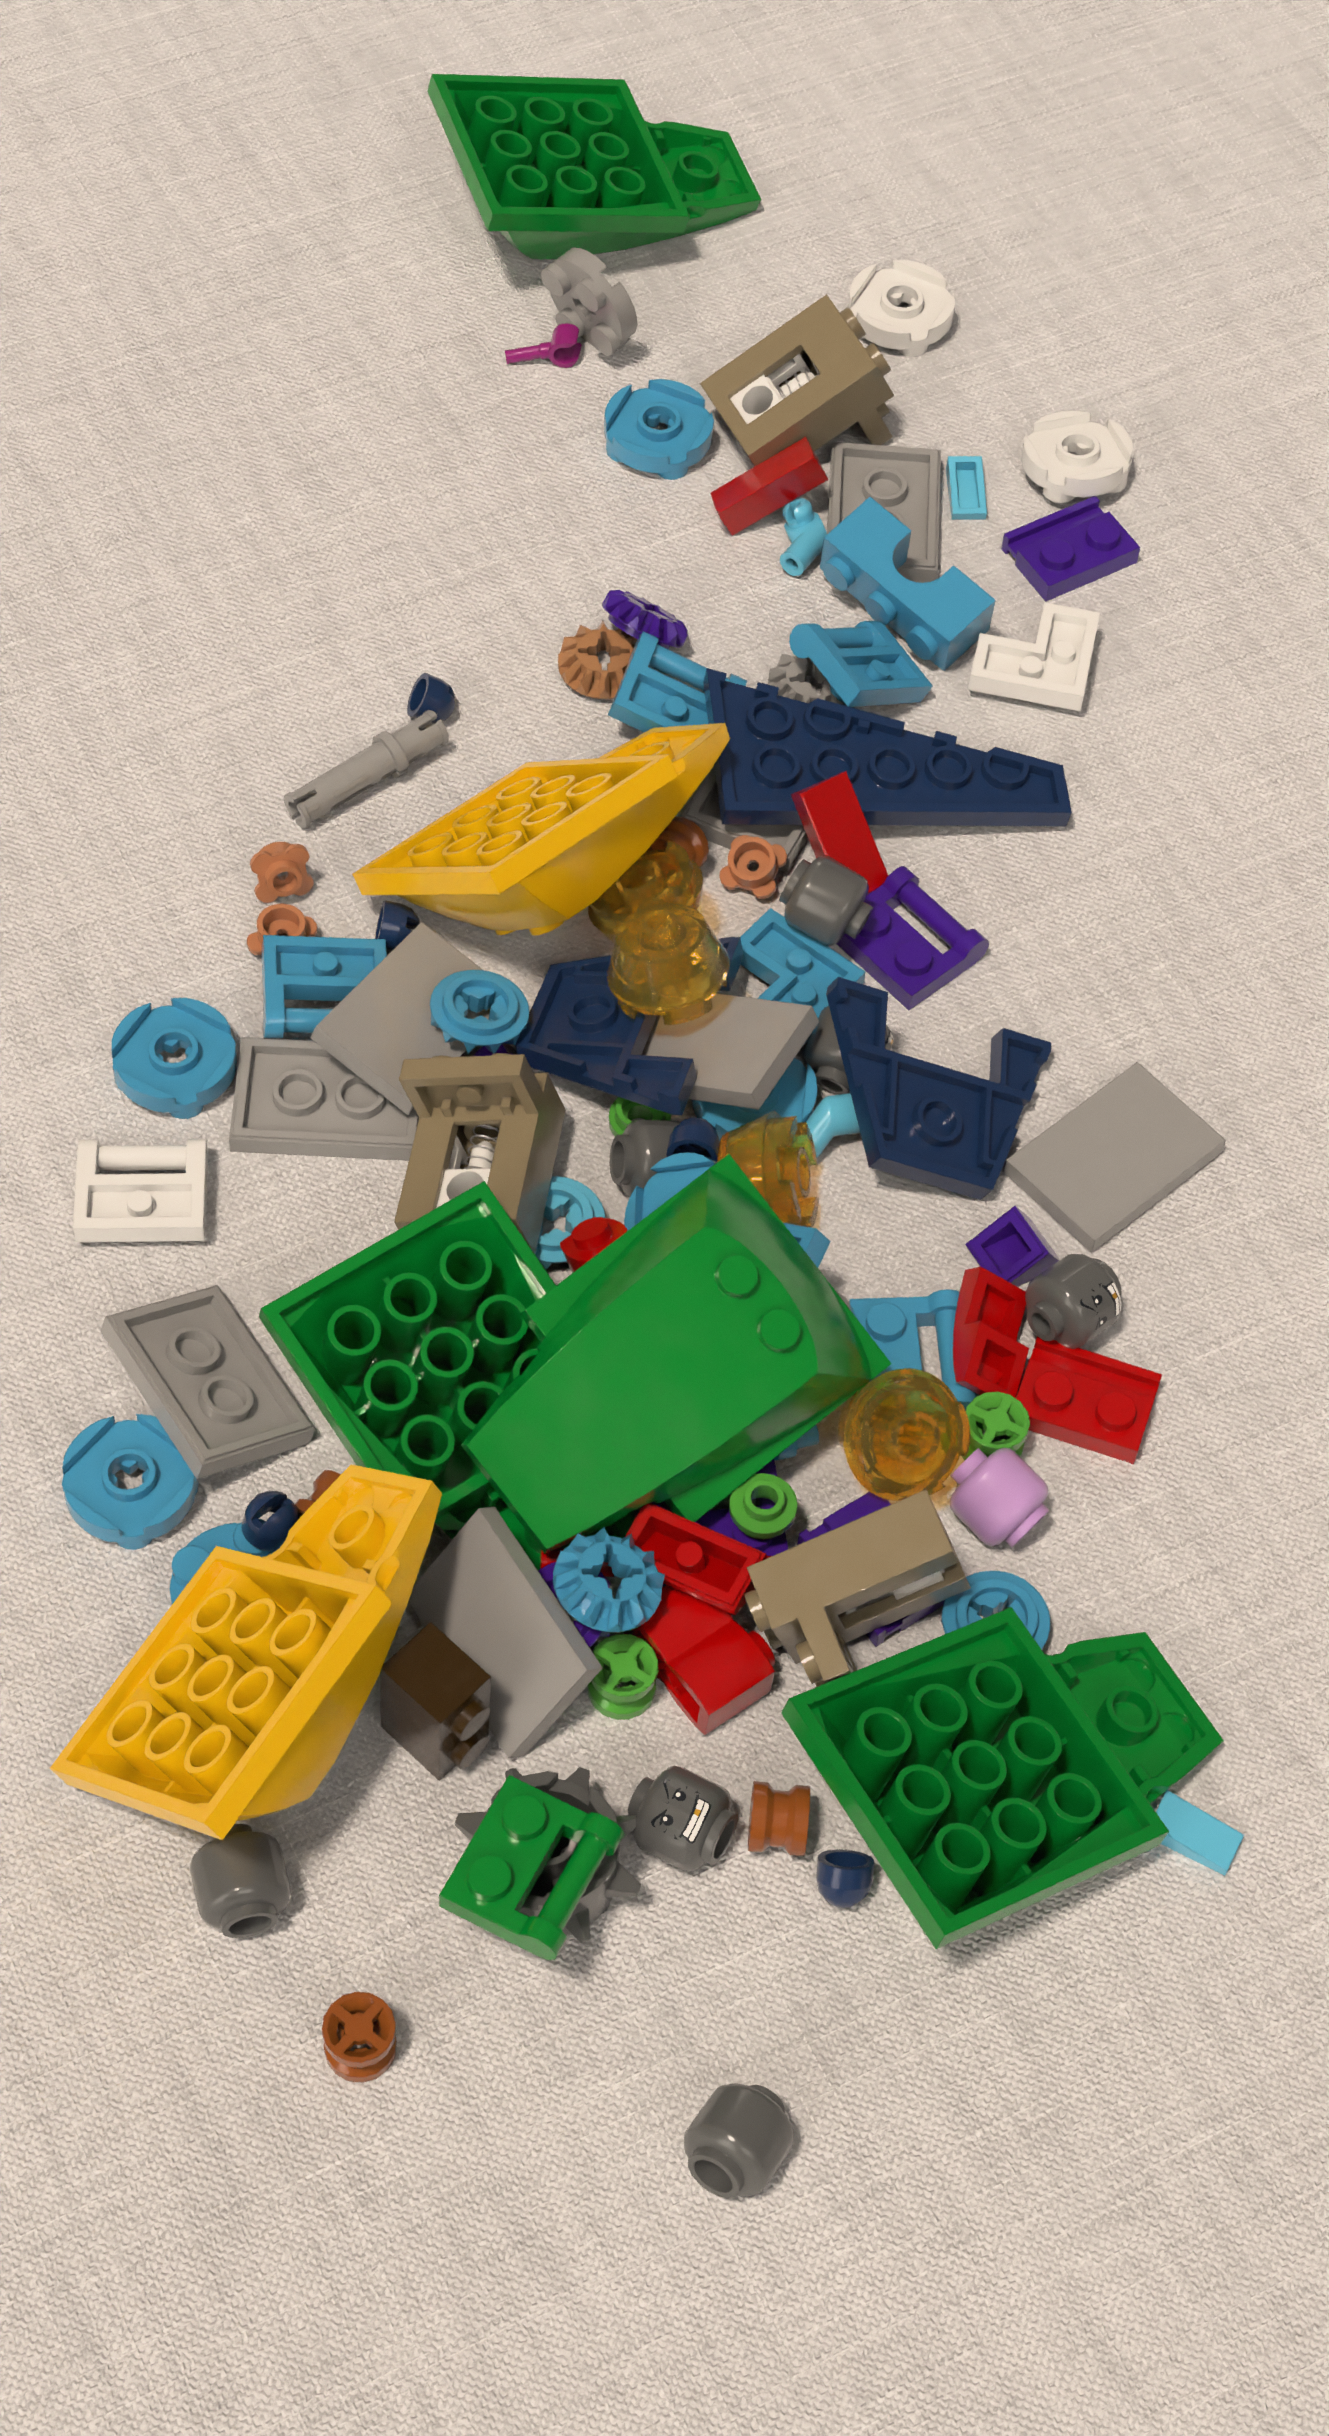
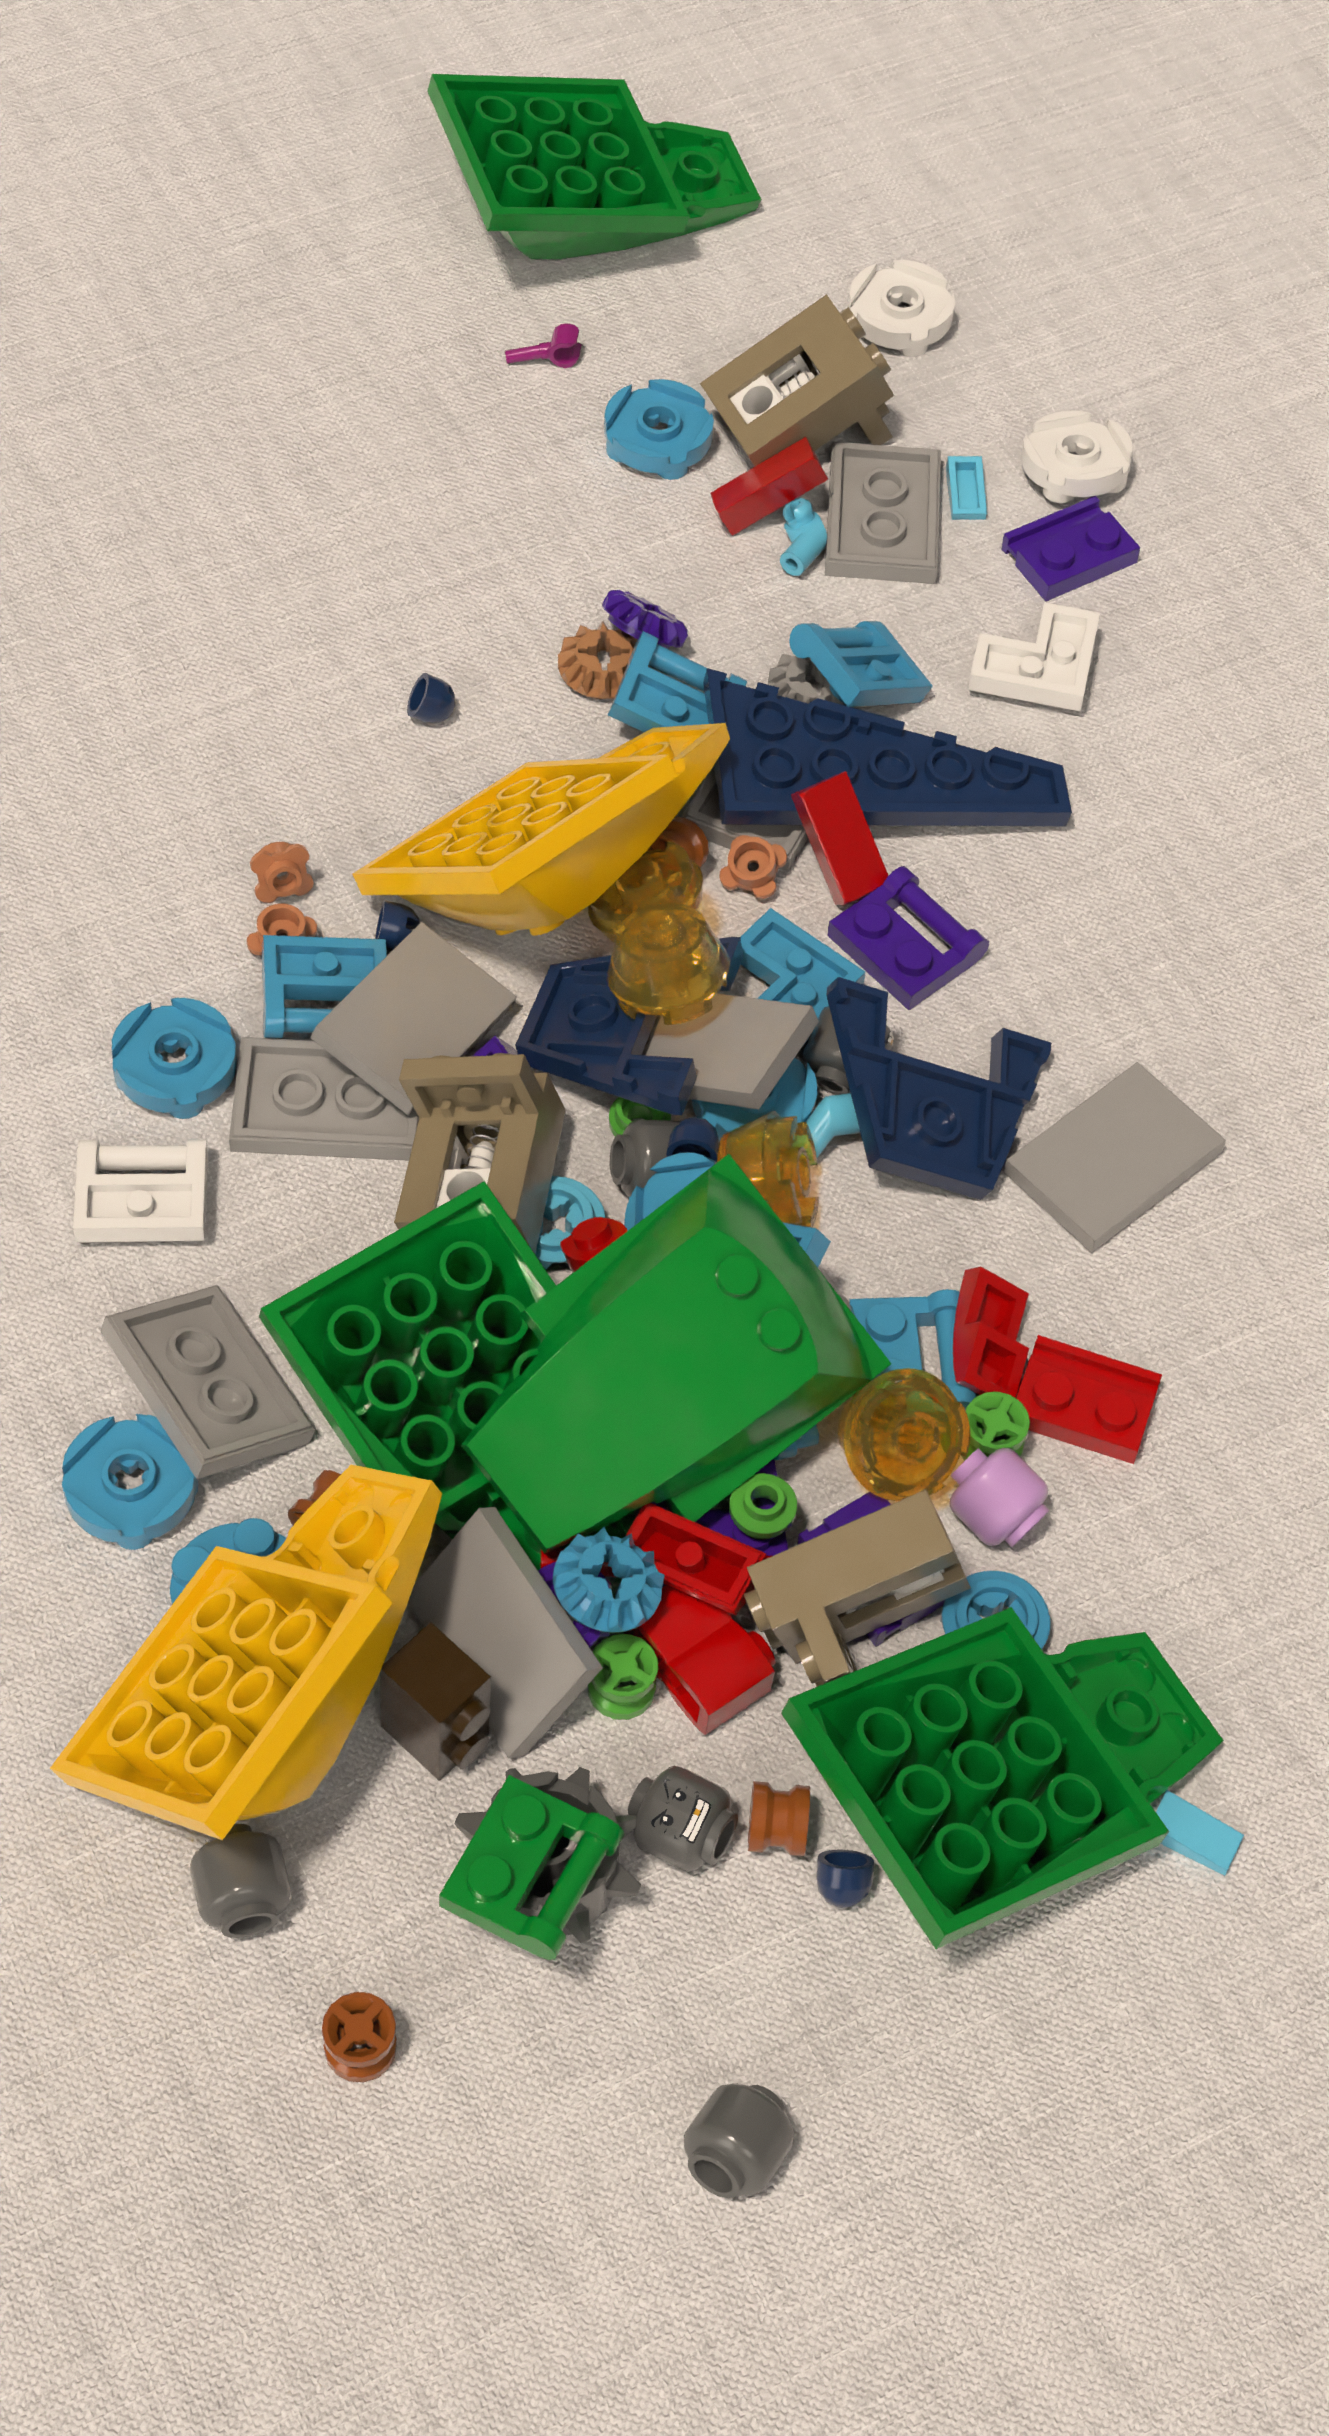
dark blue hinge [241,1490,299,1551] -> none
light grey pin [284,710,449,828] -> none
dark azure gear [430,970,529,1054] -> none
light grey plate [541,248,638,356] -> none
dark grey head [779,855,874,946] -> none
dark azure arch [820,497,996,671] -> none
dark purple slope [965,1206,1060,1287] -> none
dark grey head [1025,1254,1122,1349] -> none

